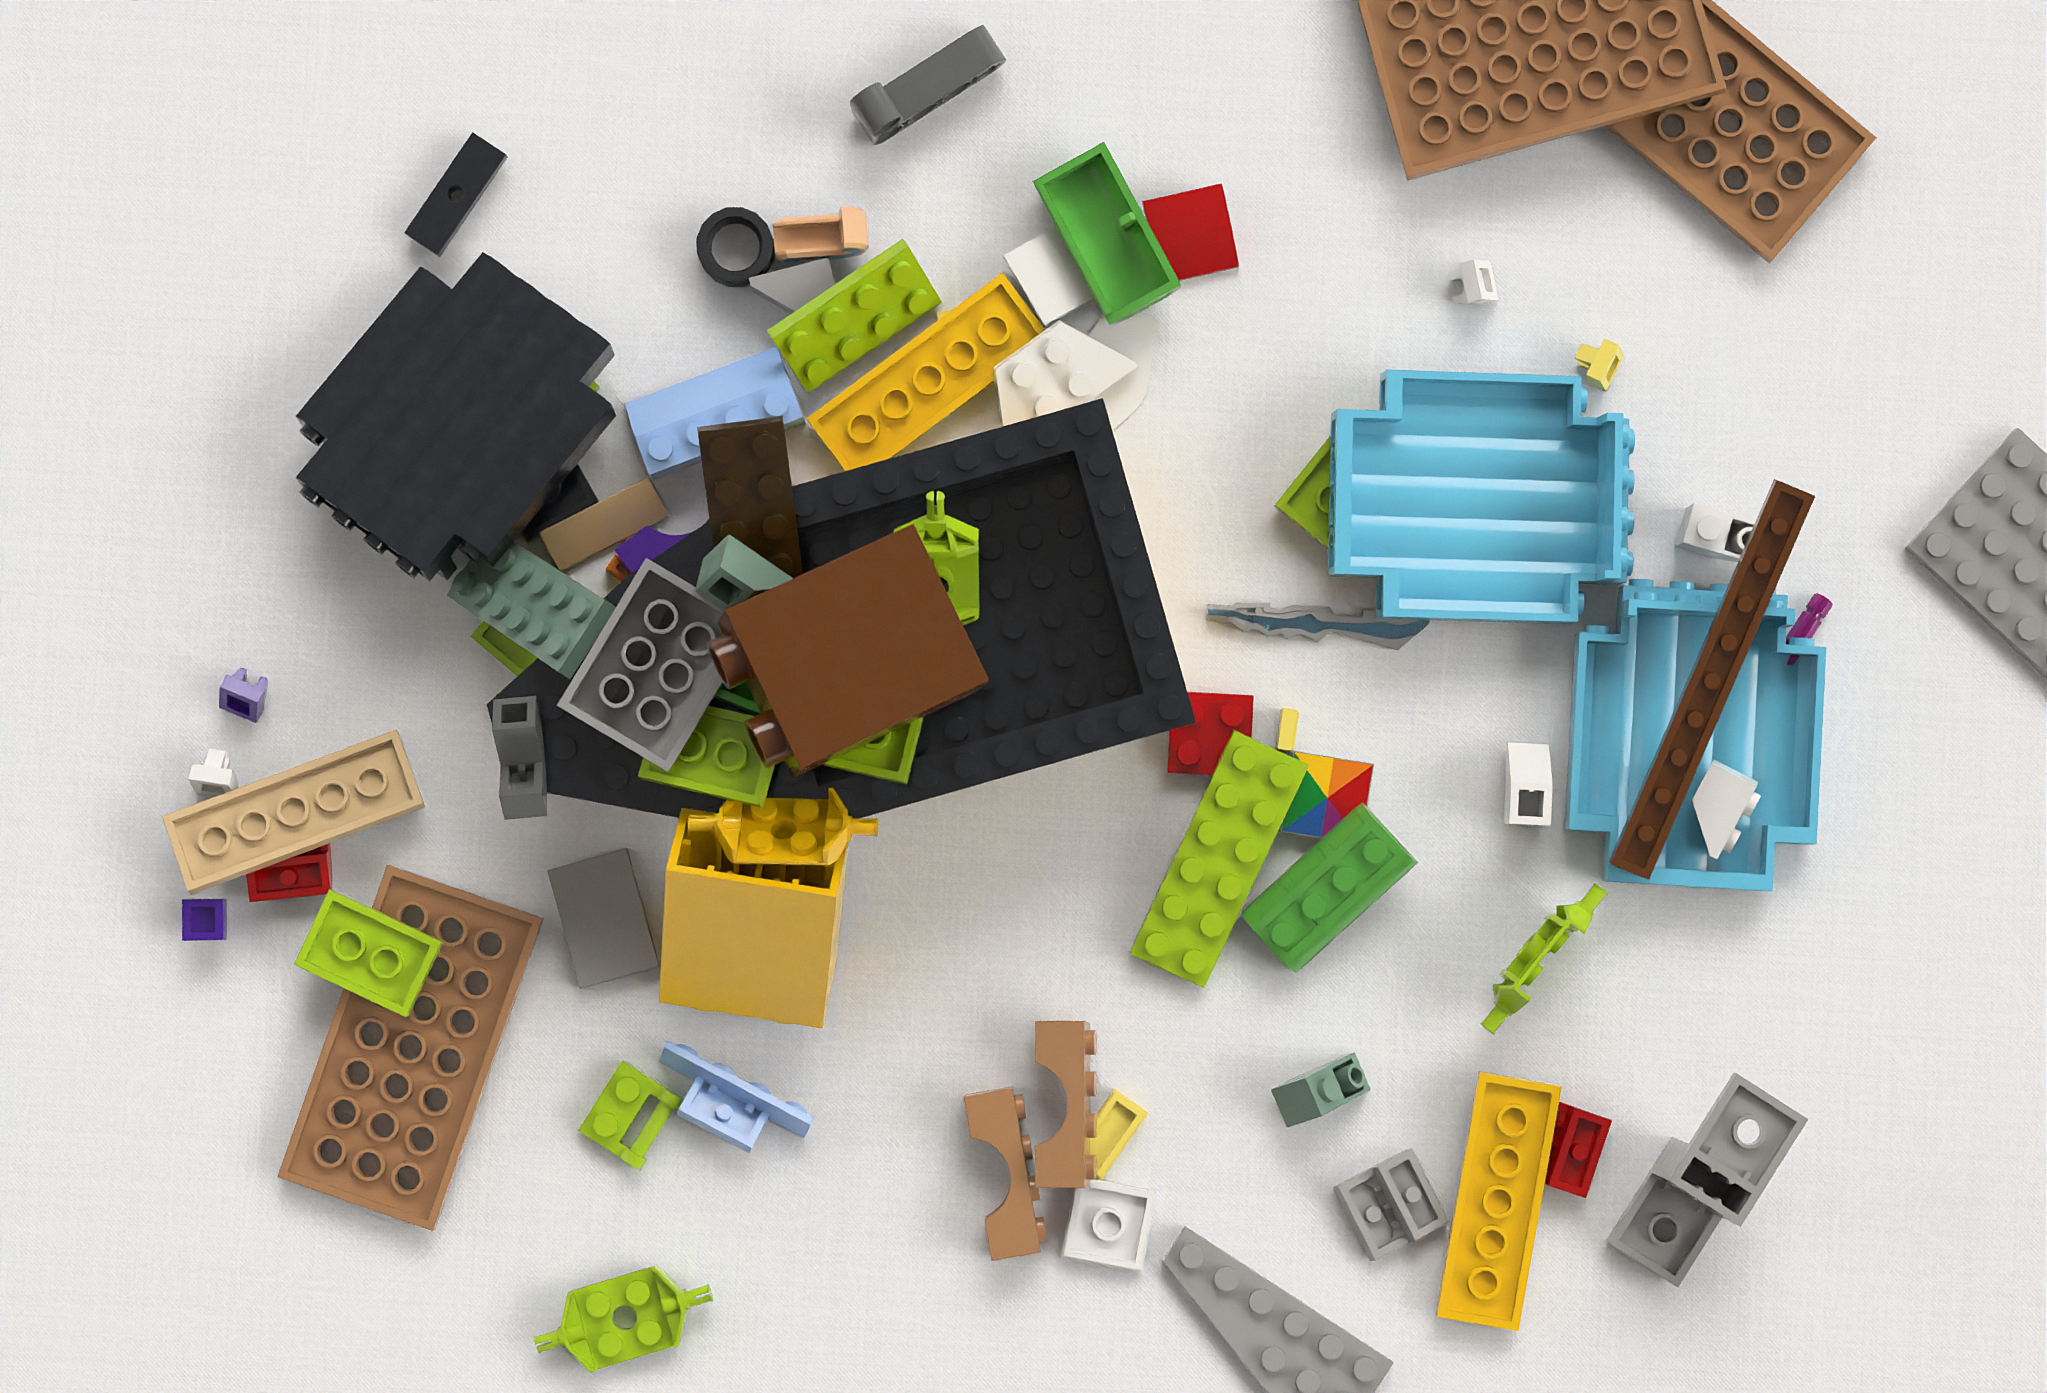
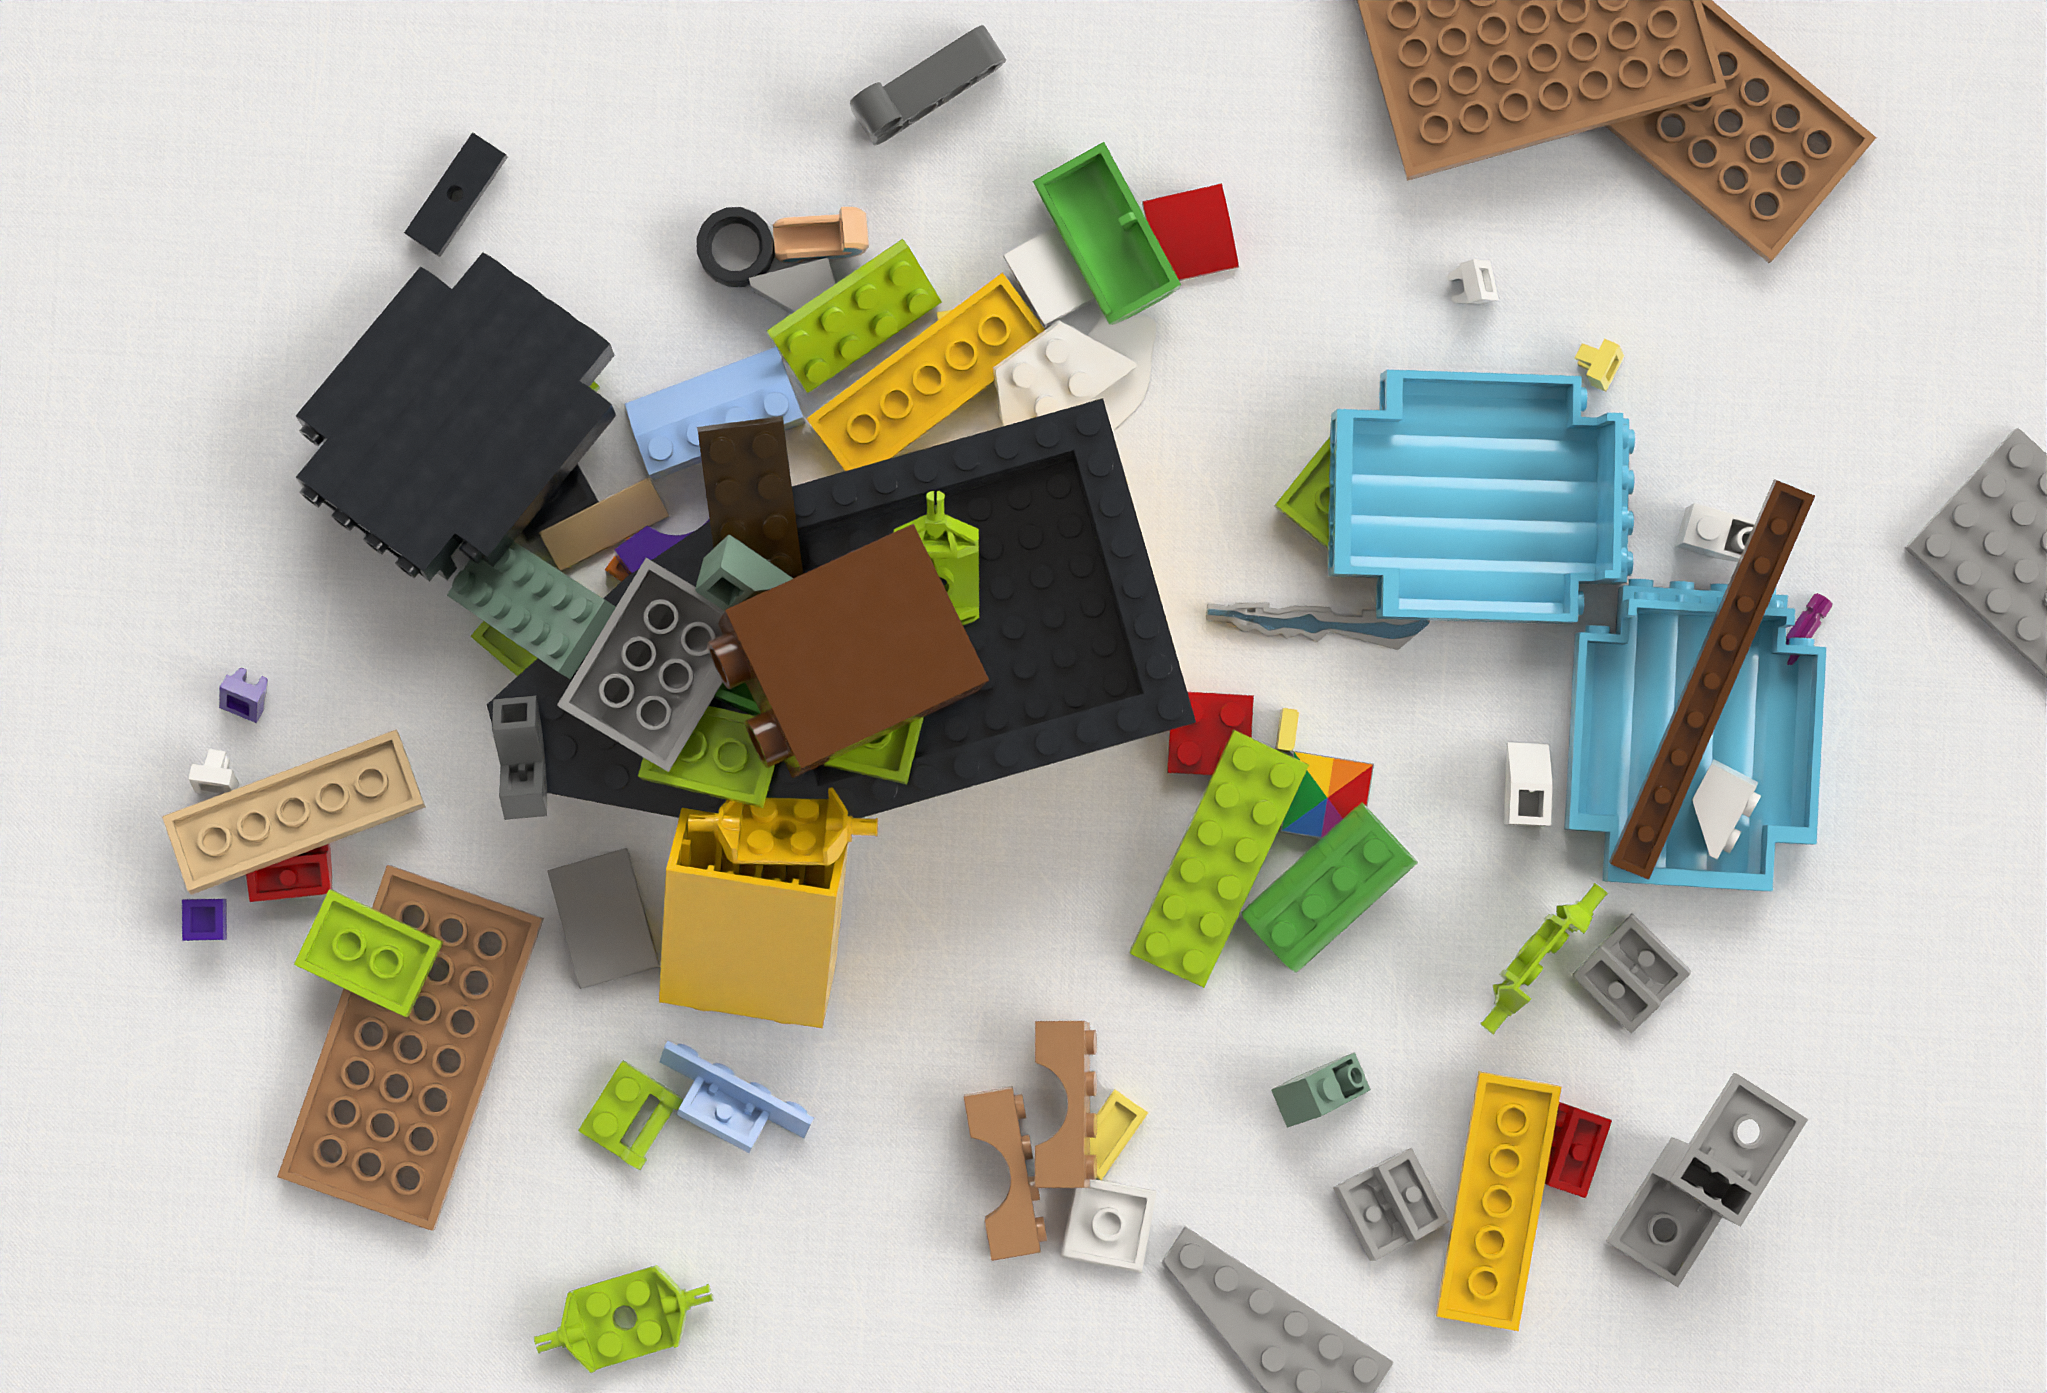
none -> light grey slope [1572,913,1691,1033]

